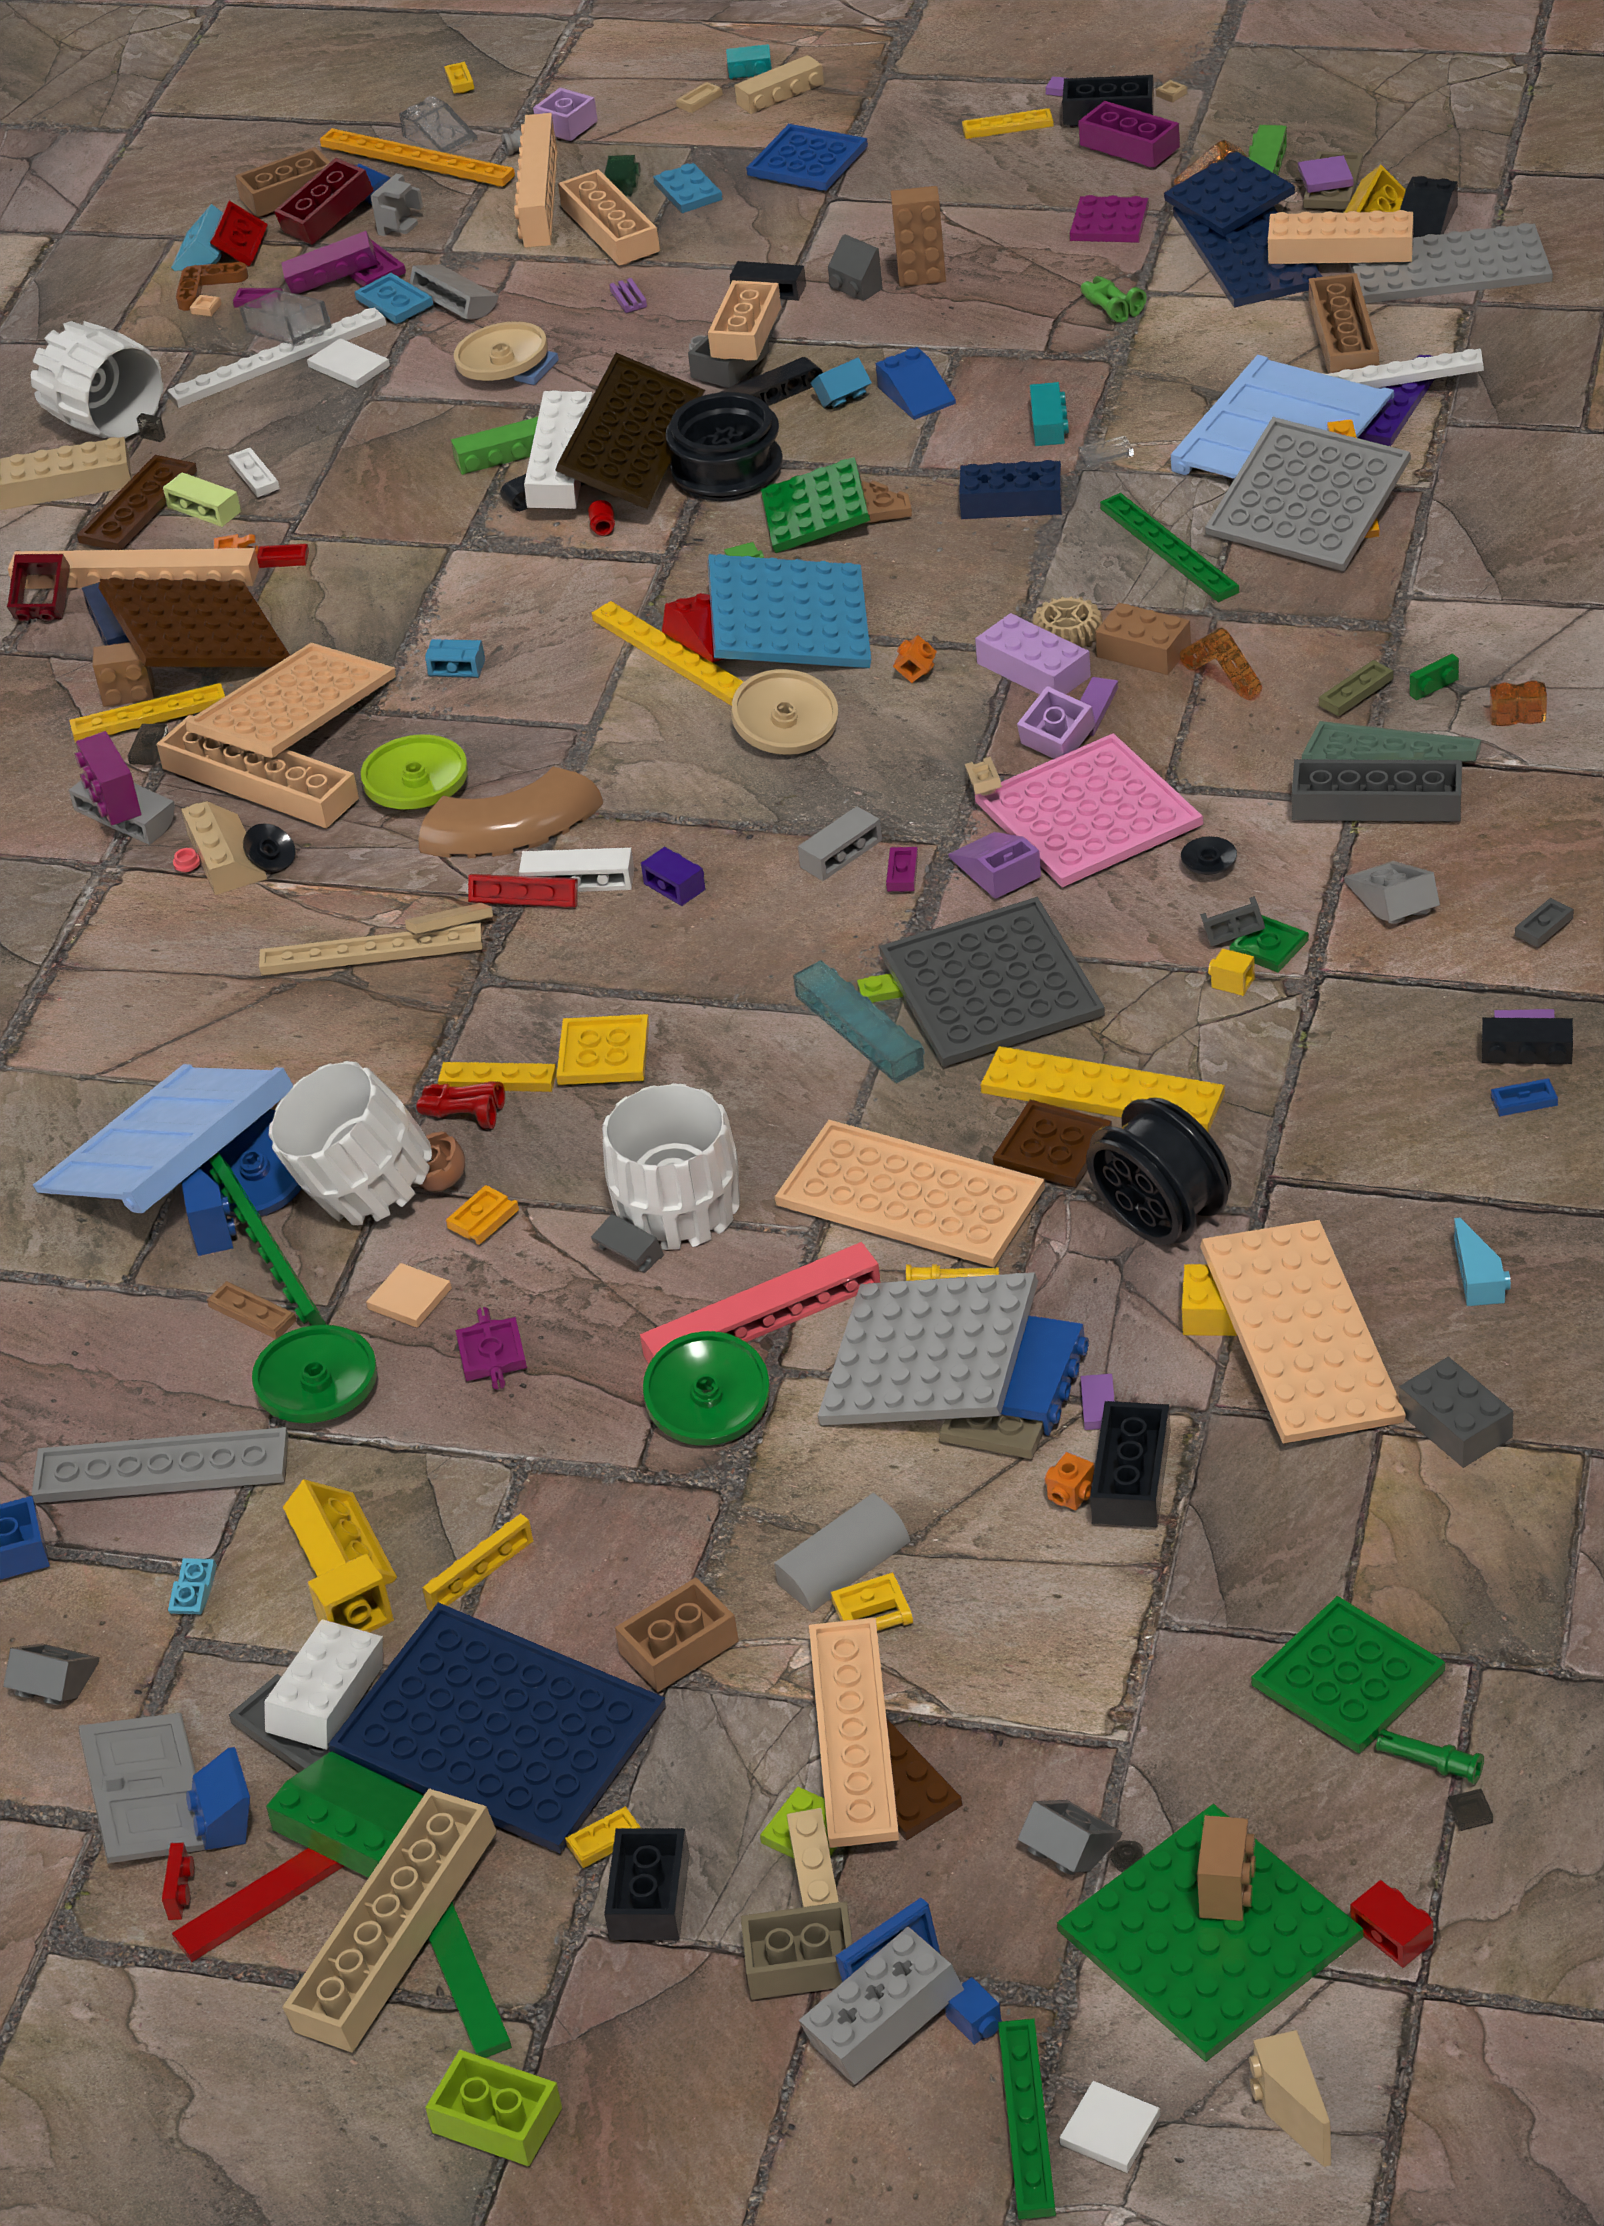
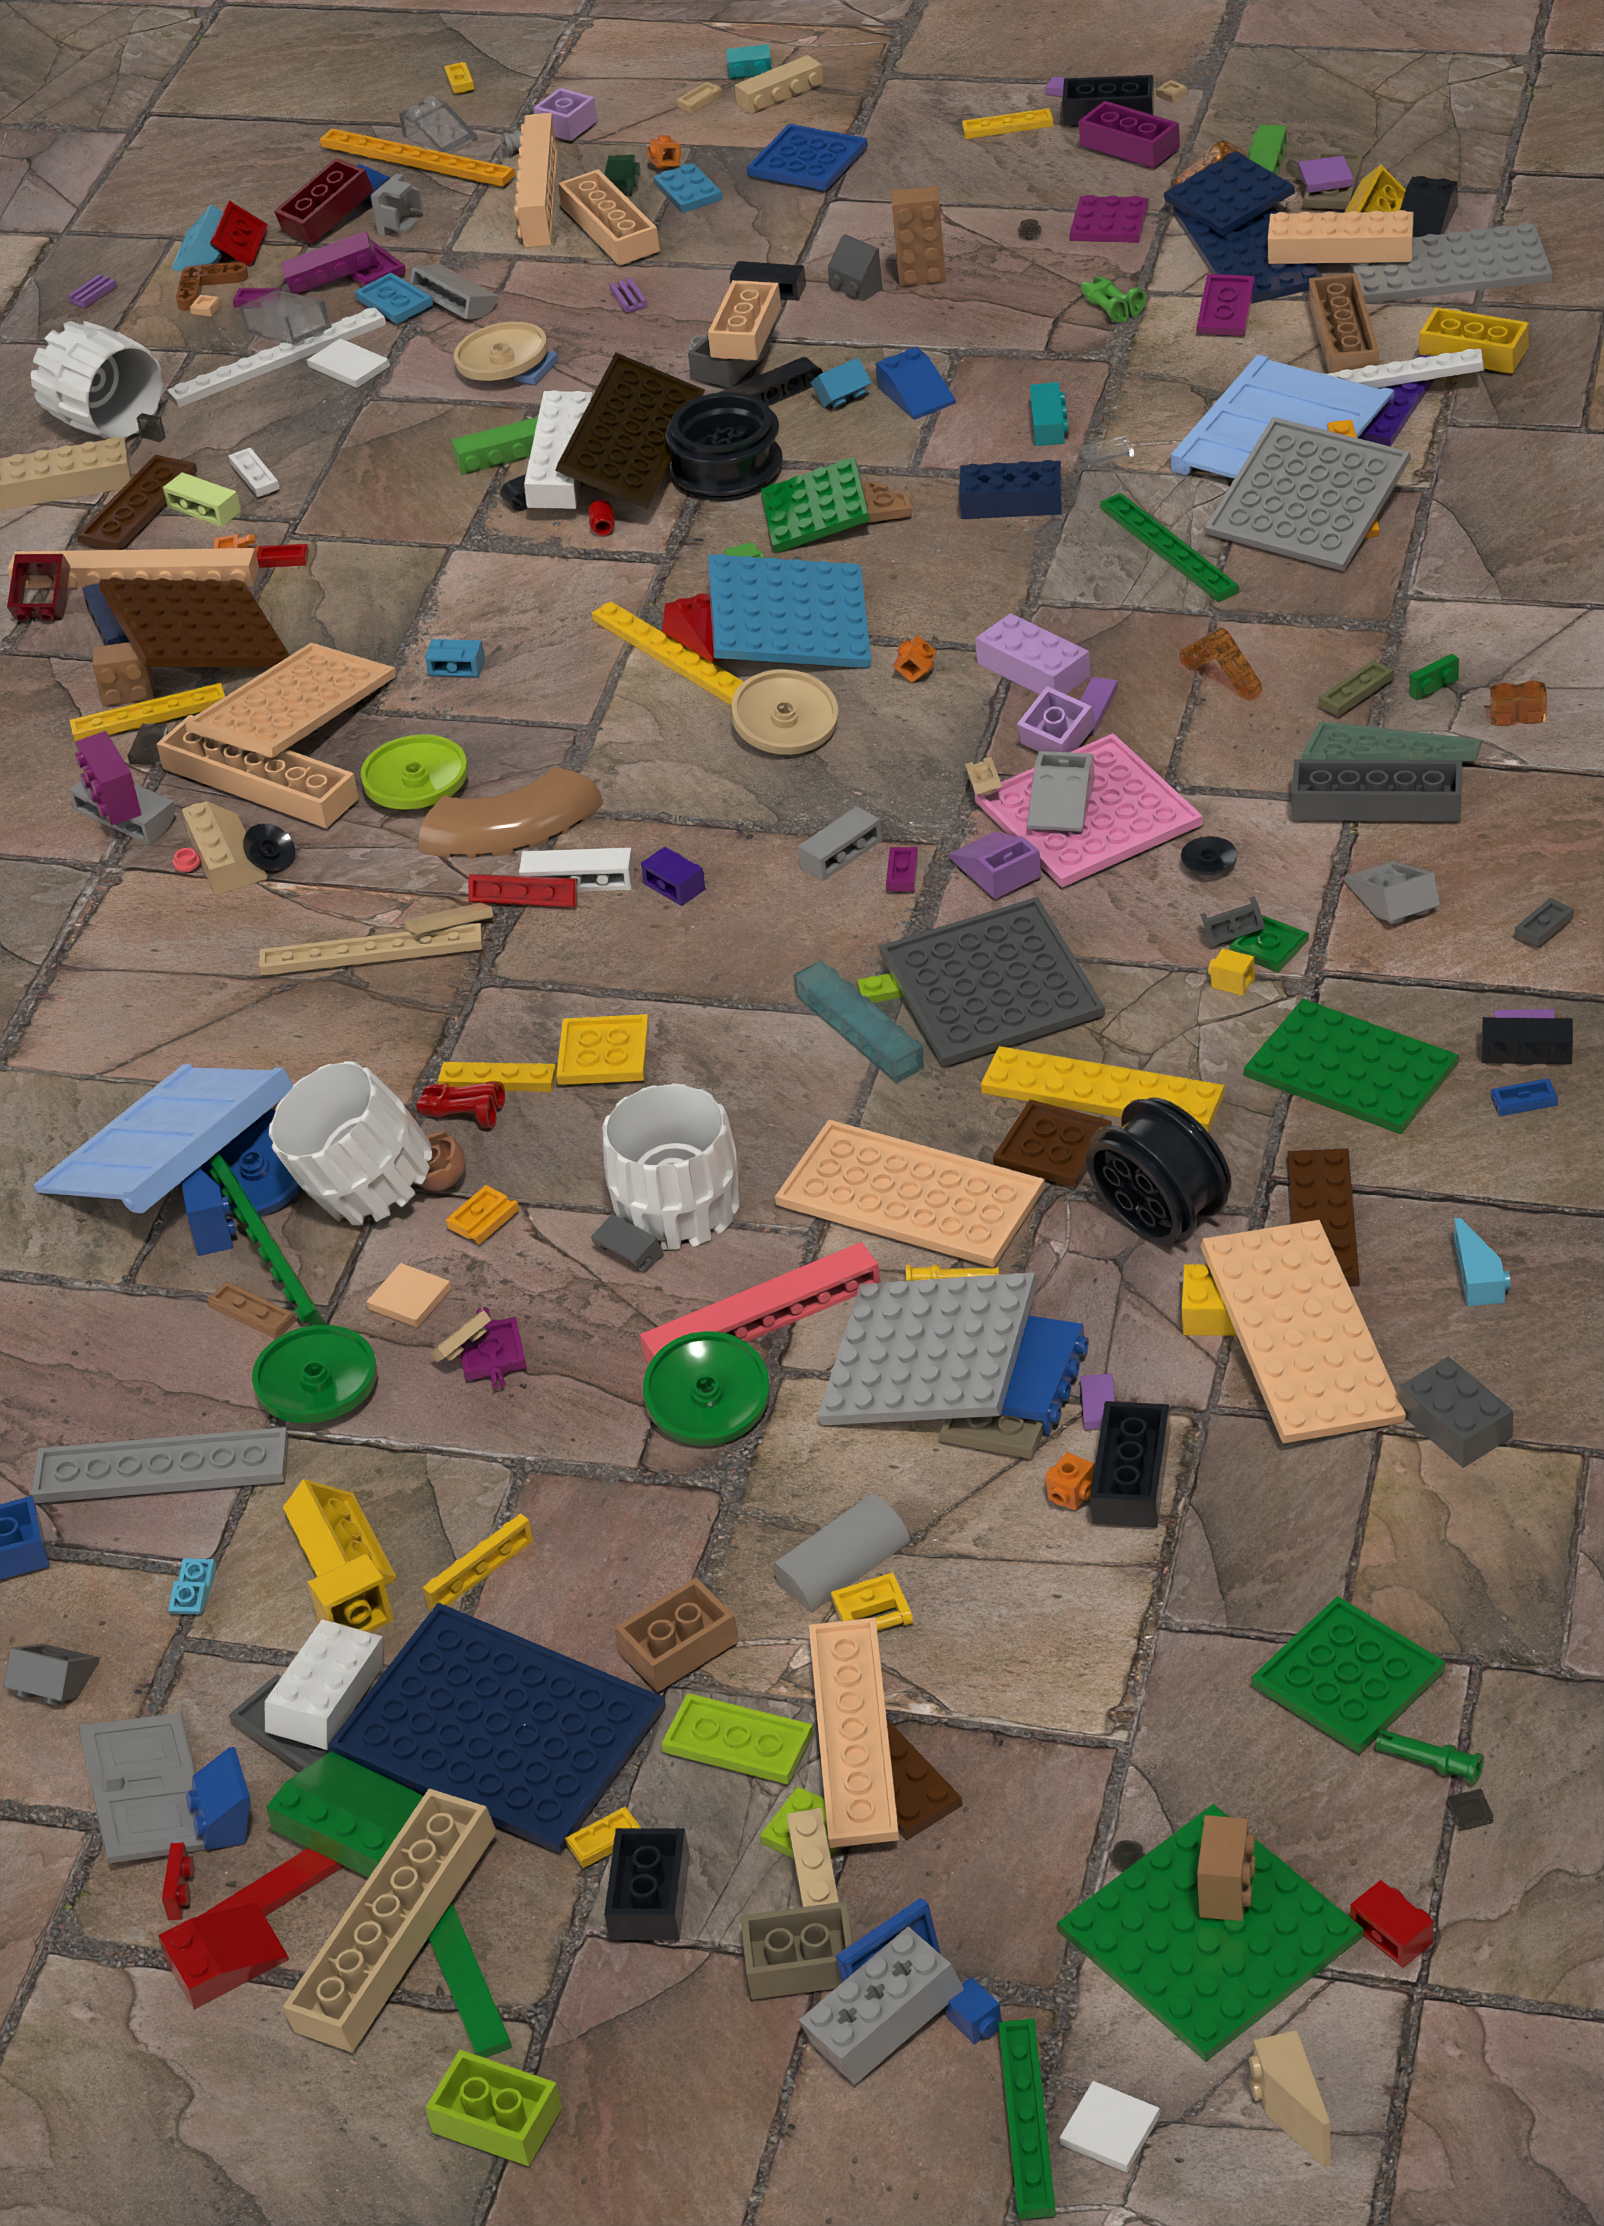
medium nougat brick [235,147,330,217] -> none
slope [1018,1800,1123,1875] -> none
tan gear [1032,596,1102,648] -> none
medium nougat brick [1095,603,1191,675] -> none
none -> medium lavender tile [68,274,117,308]
none -> red slope [158,1902,289,2010]
none -> tan plate [429,1310,491,1362]
none -> orange brick [647,135,681,169]
none -> lime plate [661,1693,814,1785]
none -> clear smoke plate [1018,219,1041,240]
none -> light grey slope [1027,751,1095,832]
none -> magenta plate [1197,274,1255,336]
none -> green plate [1244,999,1459,1134]
none -> reddish brown plate [1288,1148,1360,1287]
none -> yellow brick [1419,307,1529,374]

